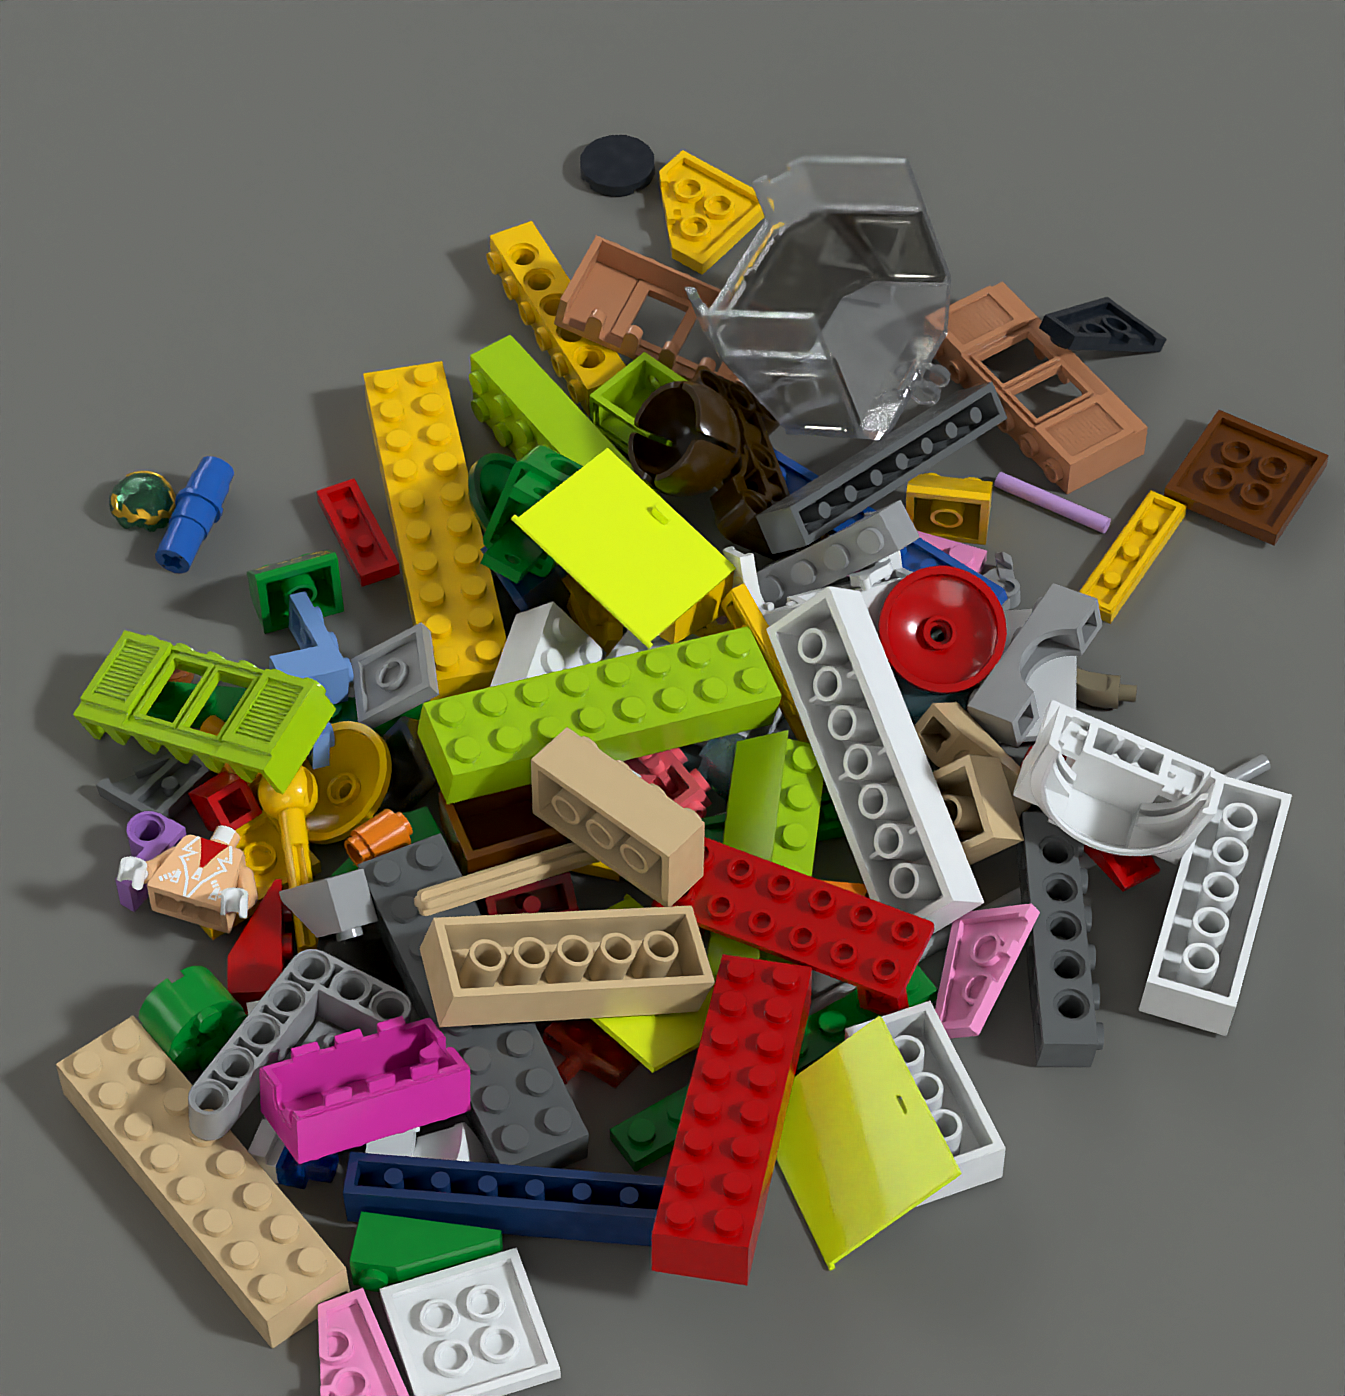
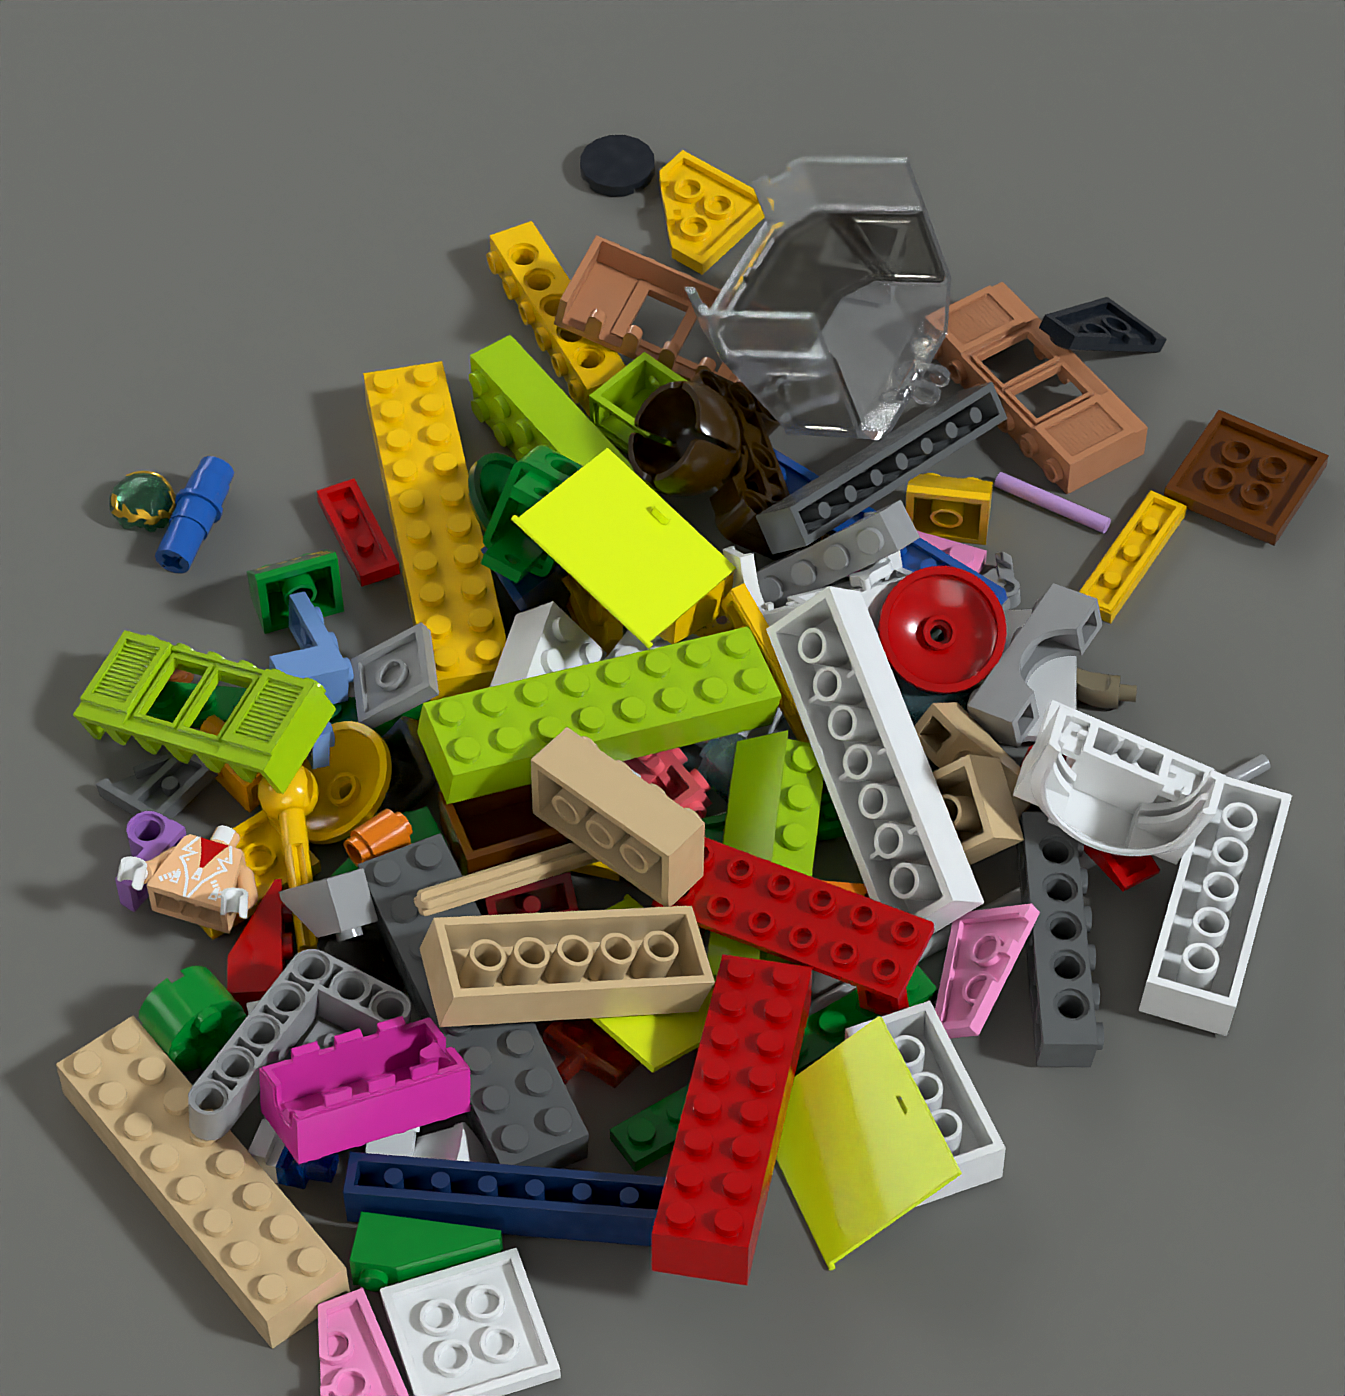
red brick [188,771,262,832] -> none

